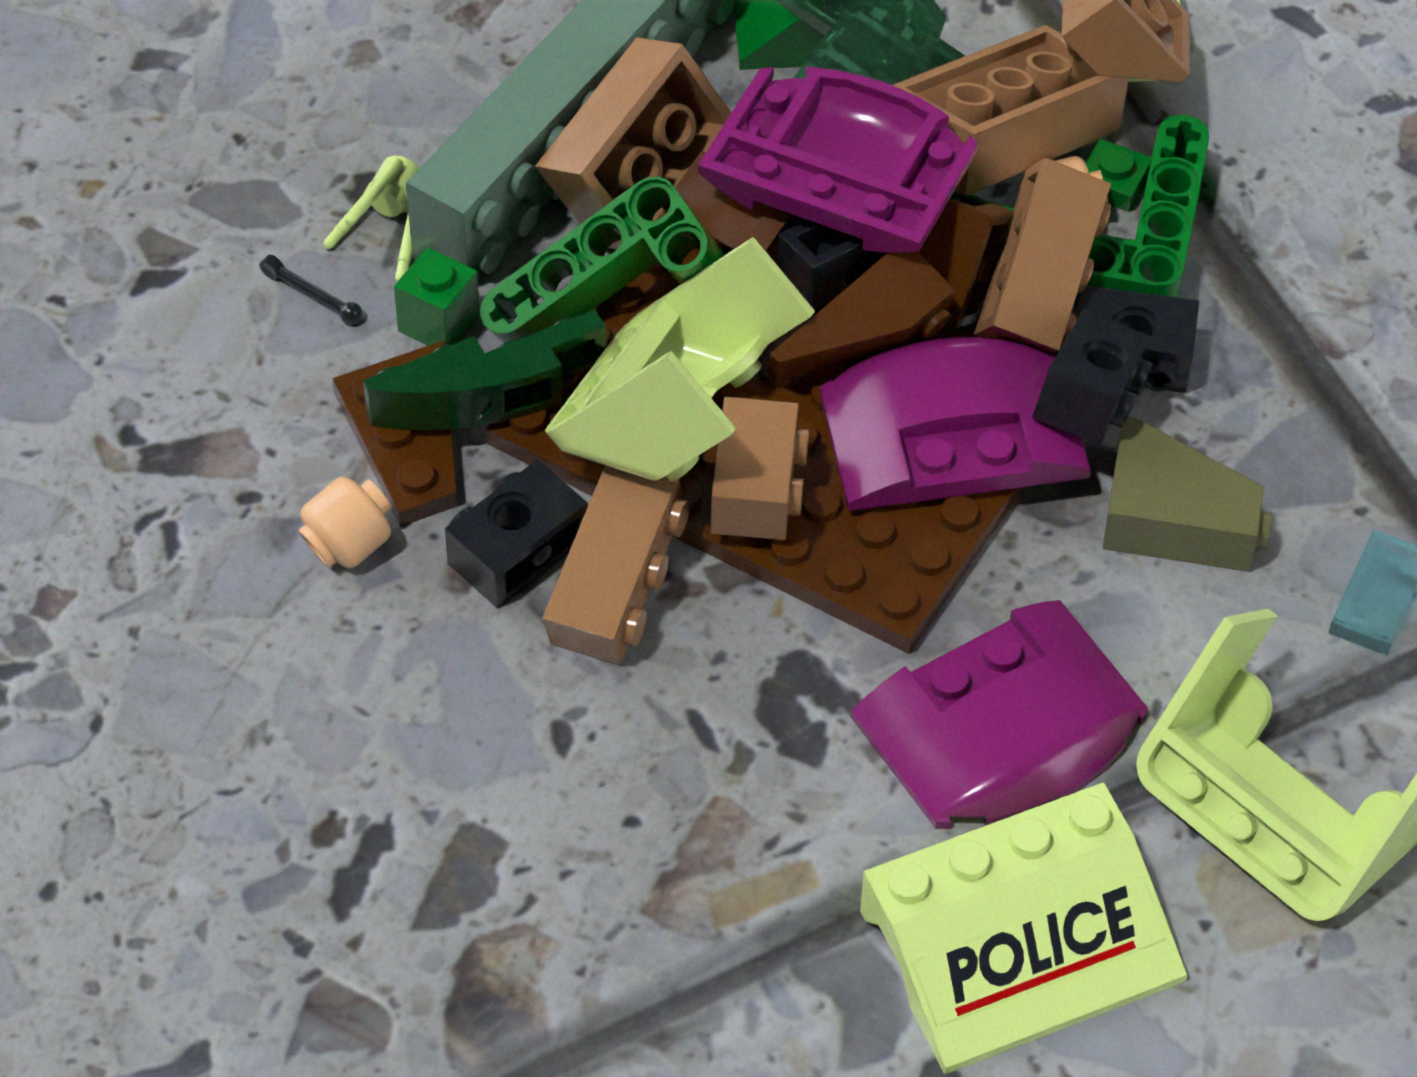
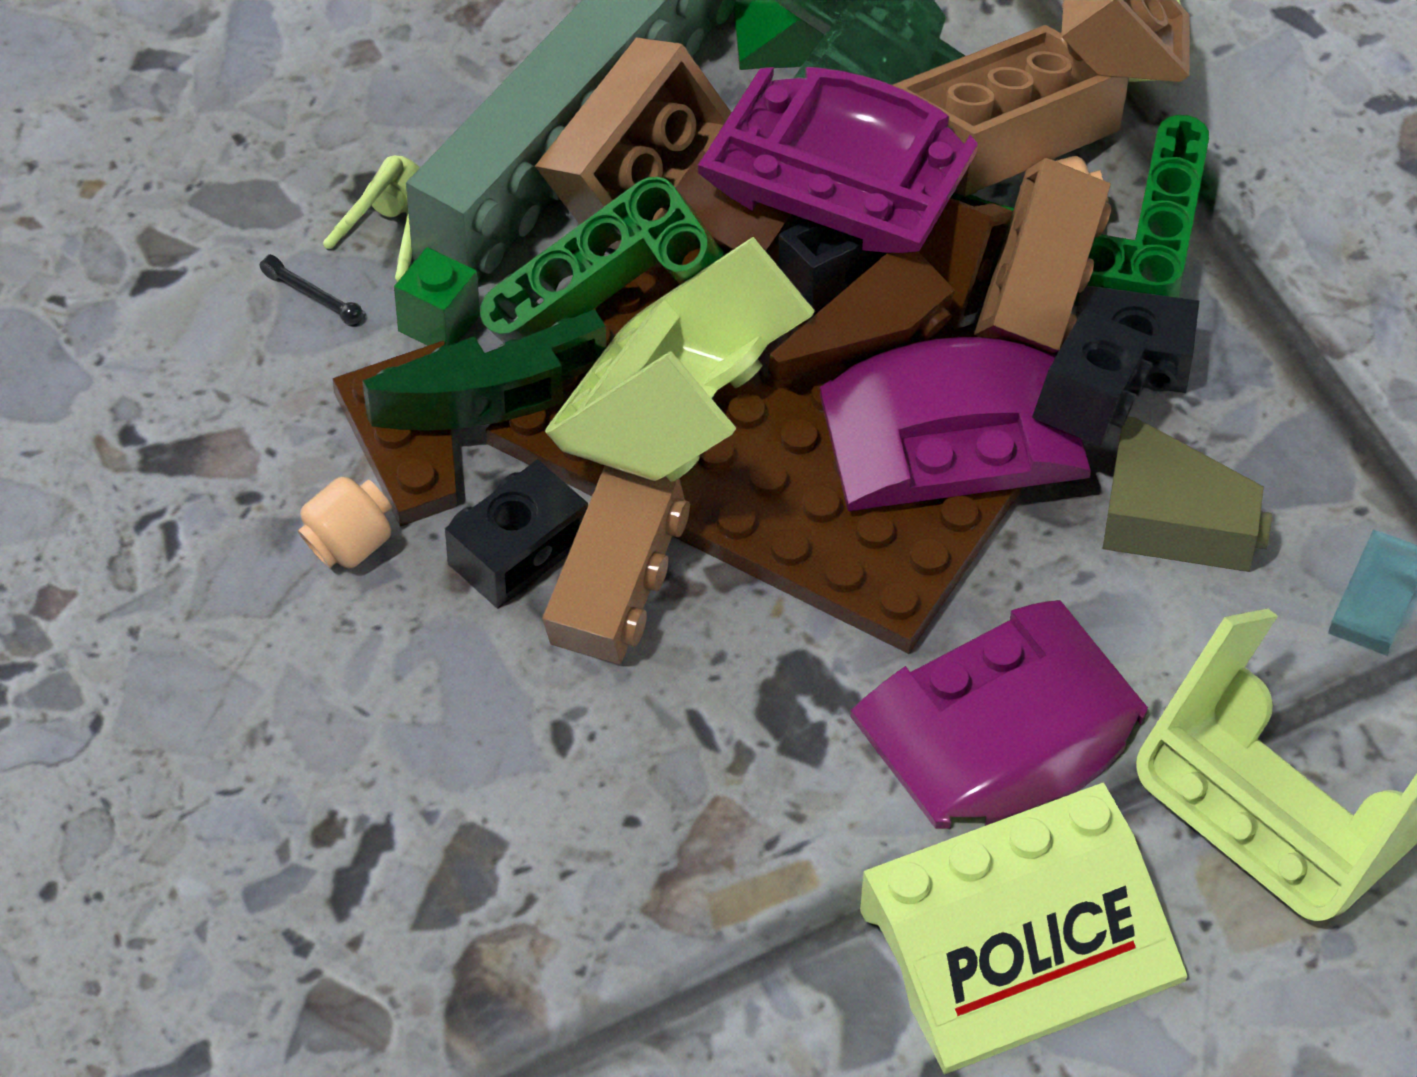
medium nougat brick [711,397,809,540] -> none
green plate [1086,139,1152,212] -> none

